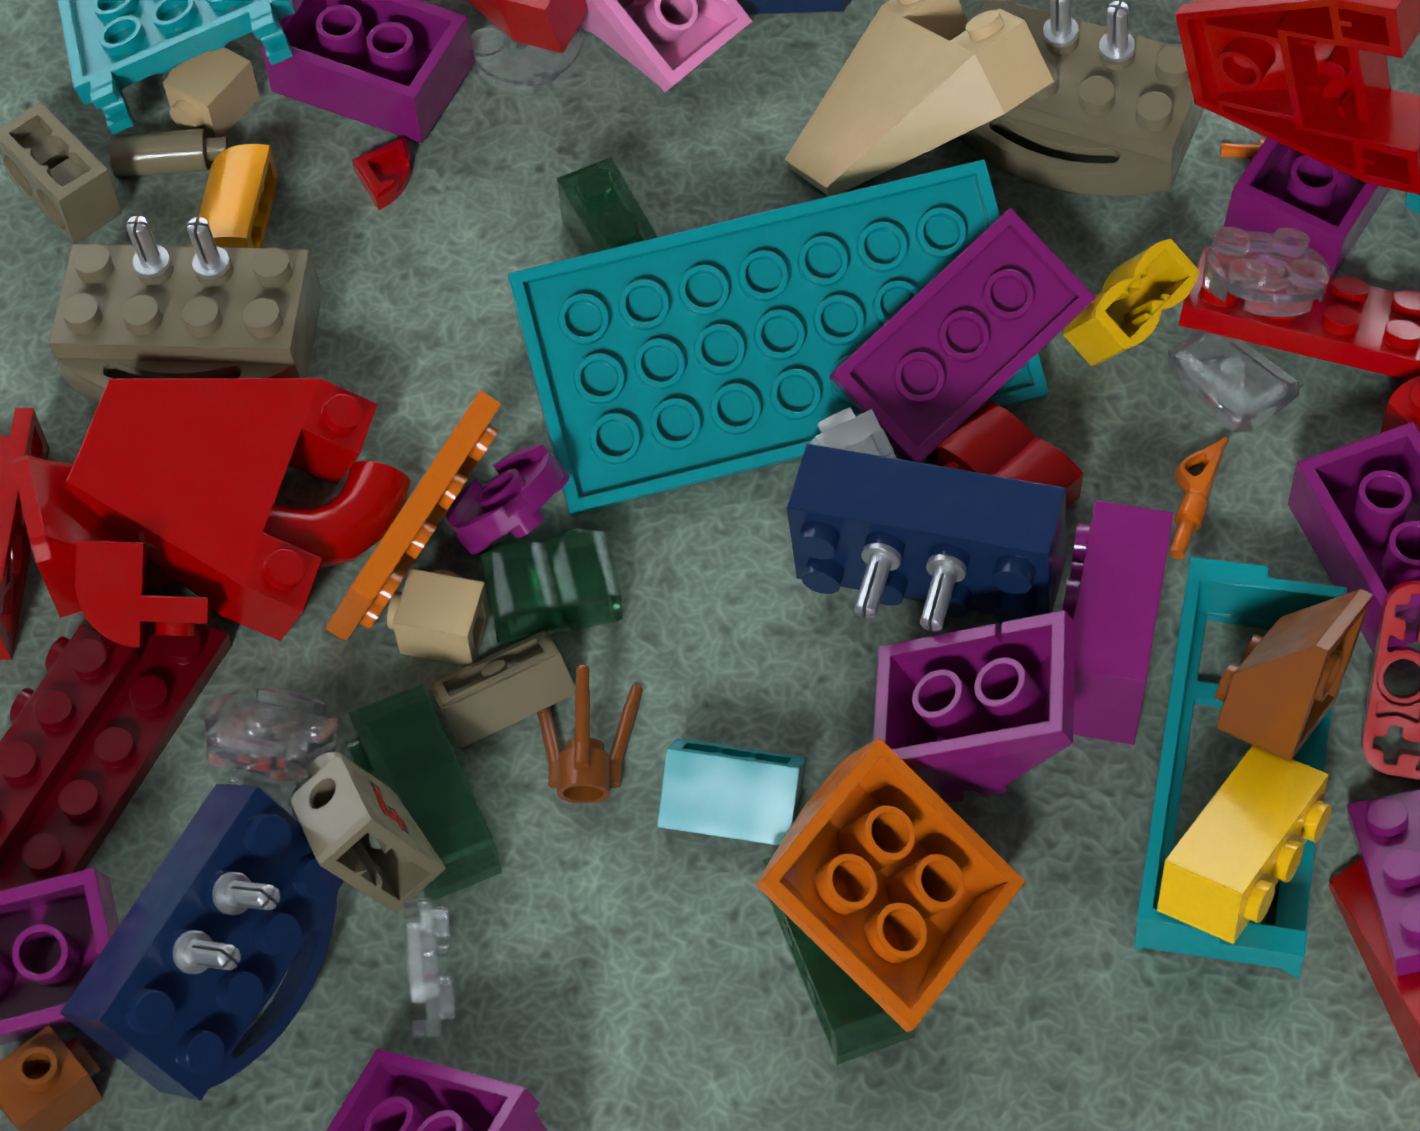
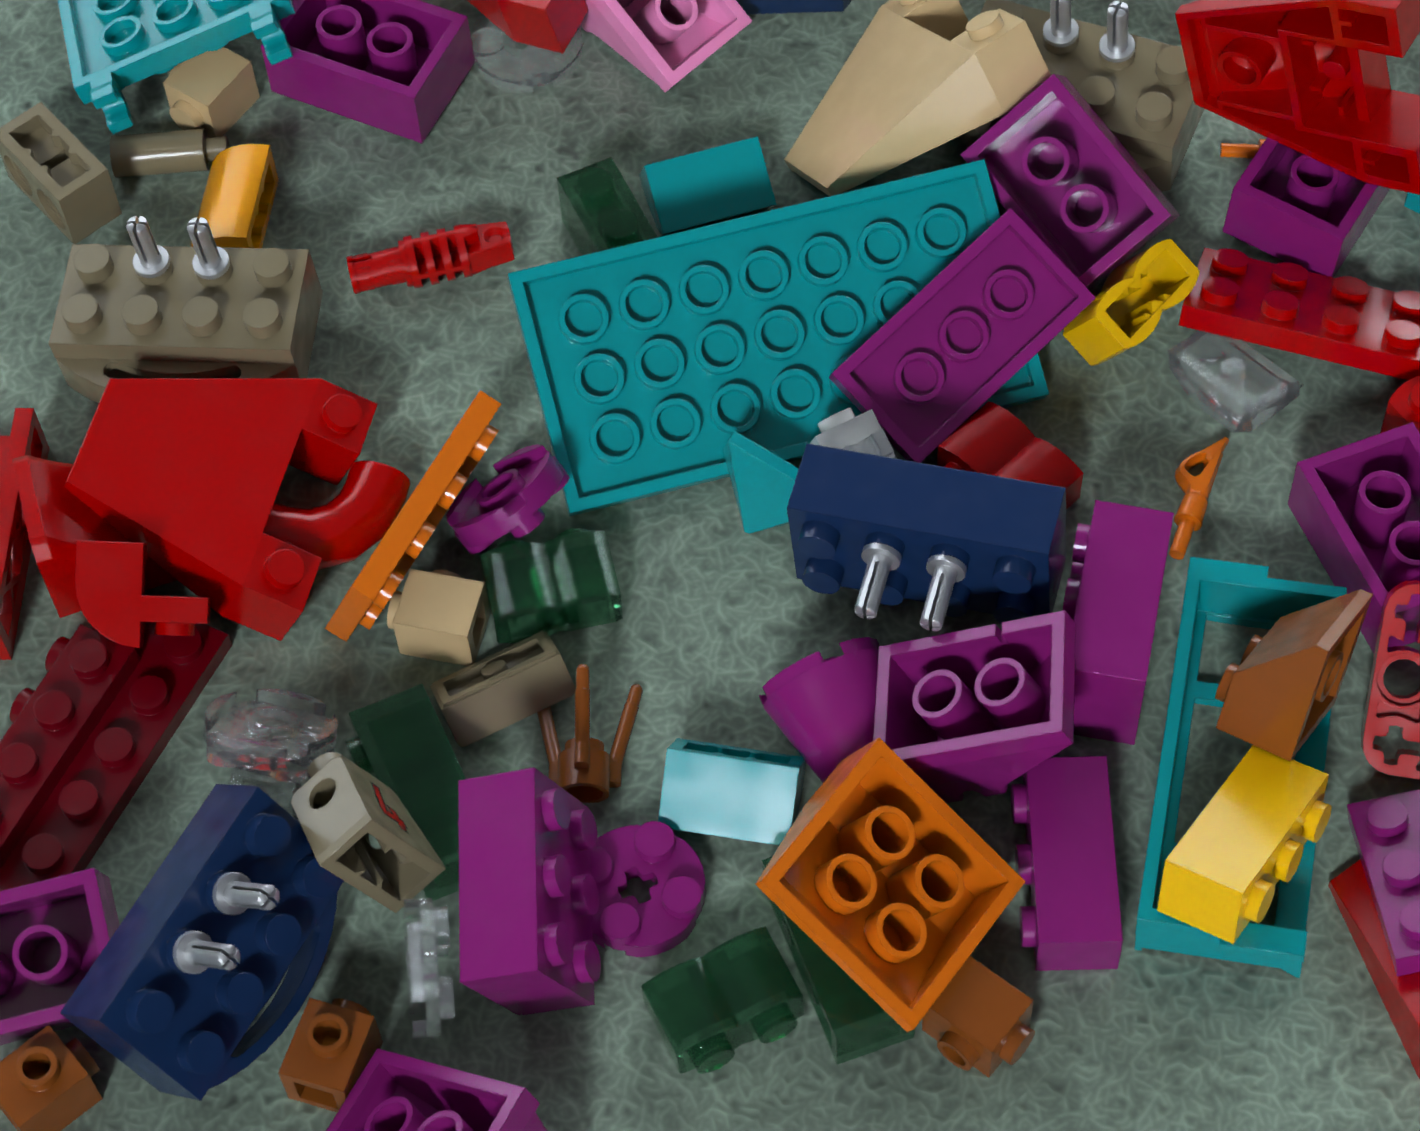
red tile [352,137,412,210] -> none
clear plate [1202,227,1330,317] -> none
none -> dark orange brick [278,997,383,1112]
none -> red hinge [346,221,515,294]
none -> magenta brick [458,767,601,1015]
none -> magenta plate [591,821,706,957]
none -> teal brick [639,136,777,235]
none -> clear green brick [641,927,804,1074]
none -> teal slope [723,431,799,533]
none -> magenta cone [759,637,880,783]
none -> dark orange brick [922,956,1035,1077]
none -> magenta brick [960,74,1181,291]
none -> magenta brick [1011,756,1123,971]

